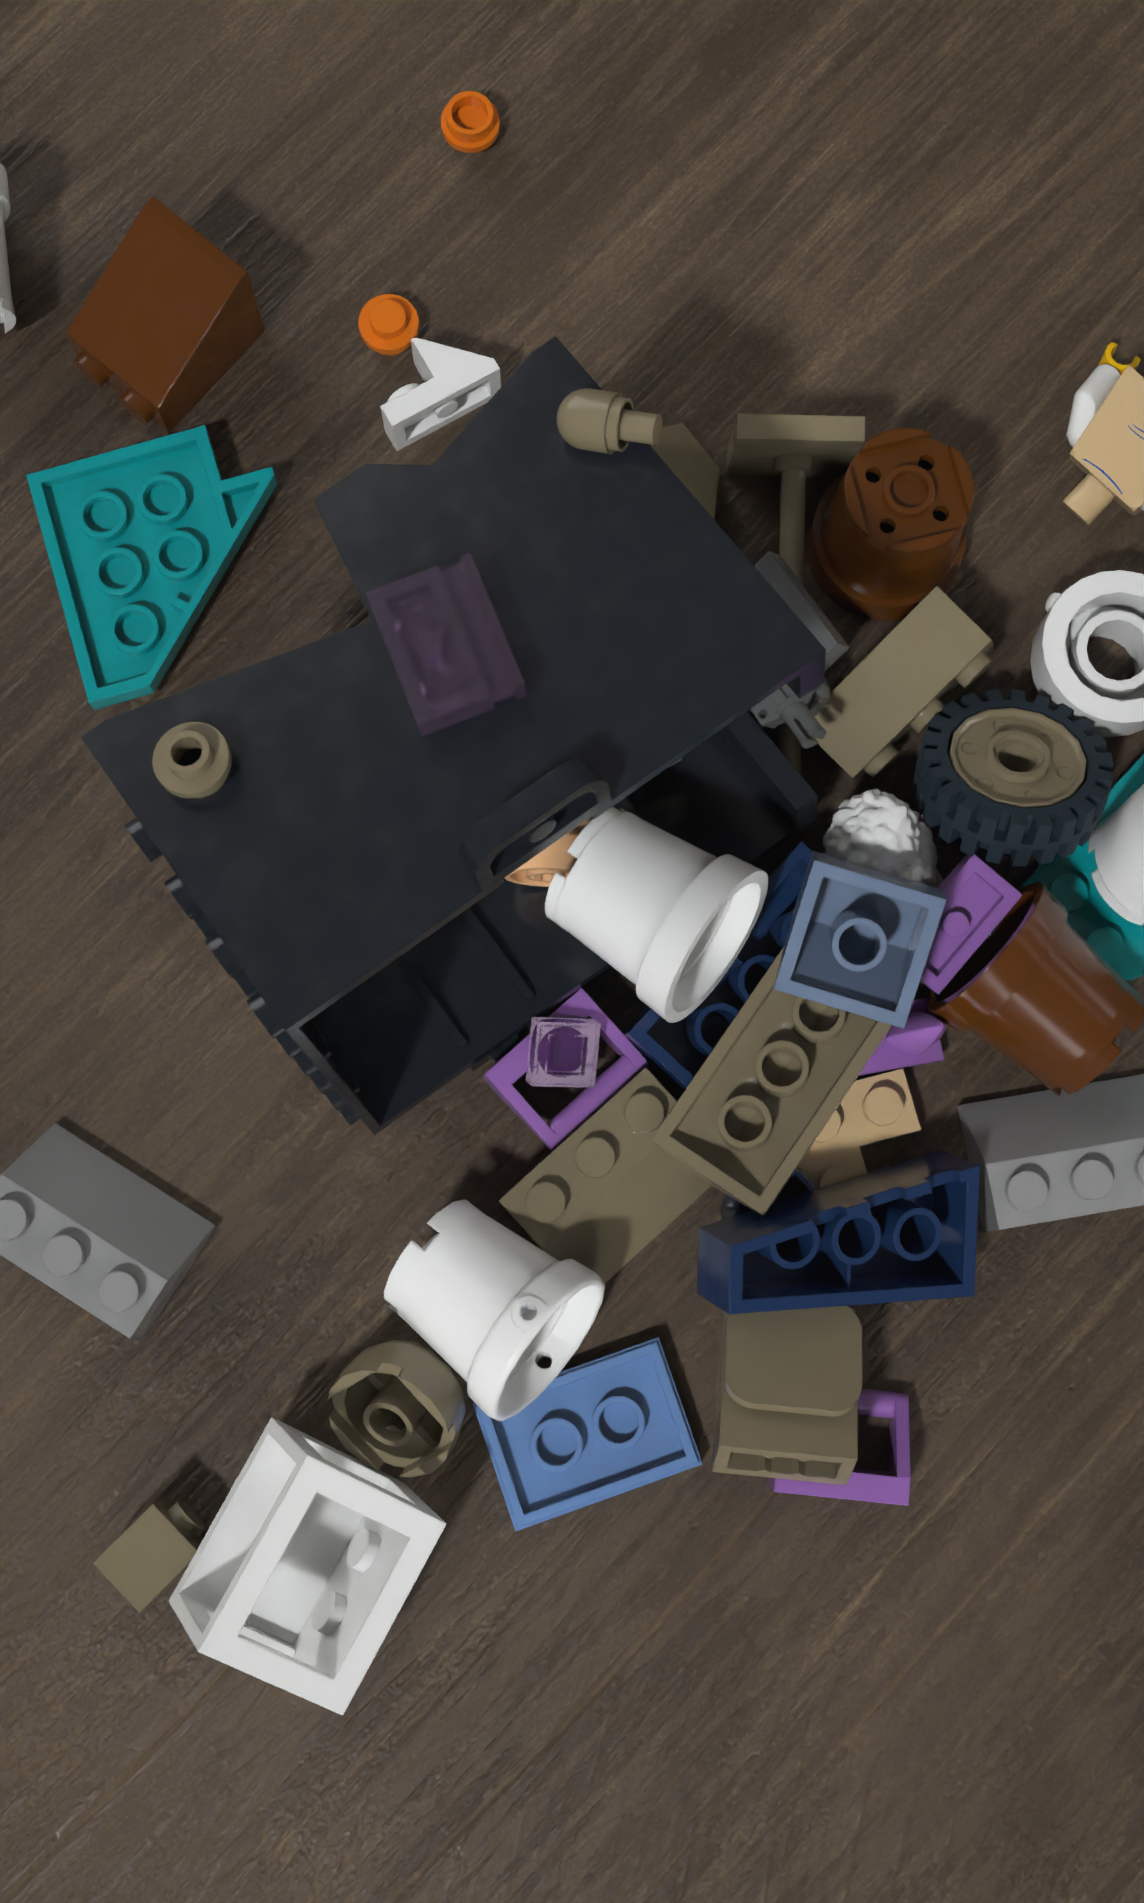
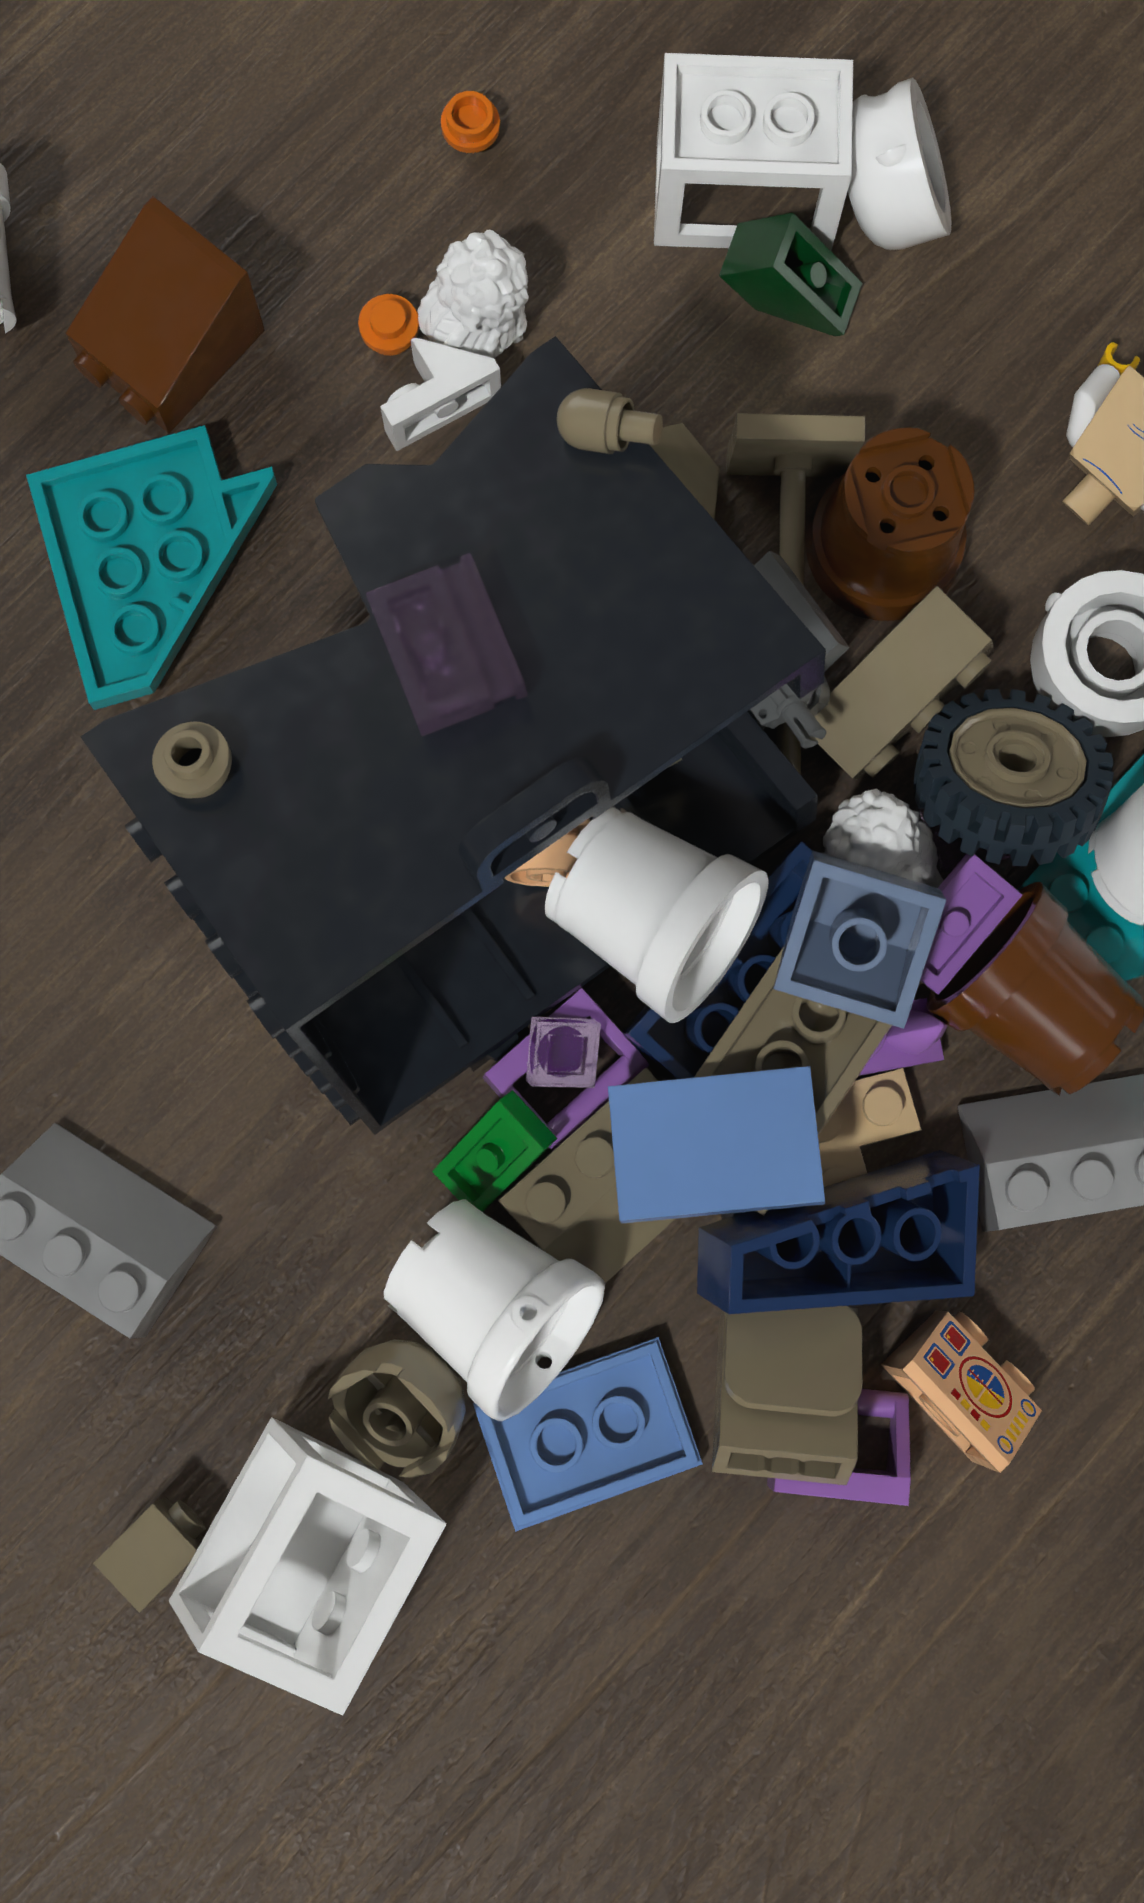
none -> white hair [417,230,529,359]
none -> green plate [432,1090,558,1212]
none -> medium blue tile [608,1066,825,1224]
none -> white piece [654,53,853,251]
none -> dark green slope [719,213,862,336]
none -> white piece [848,78,952,250]
none -> light nougat slope [881,1311,1042,1473]

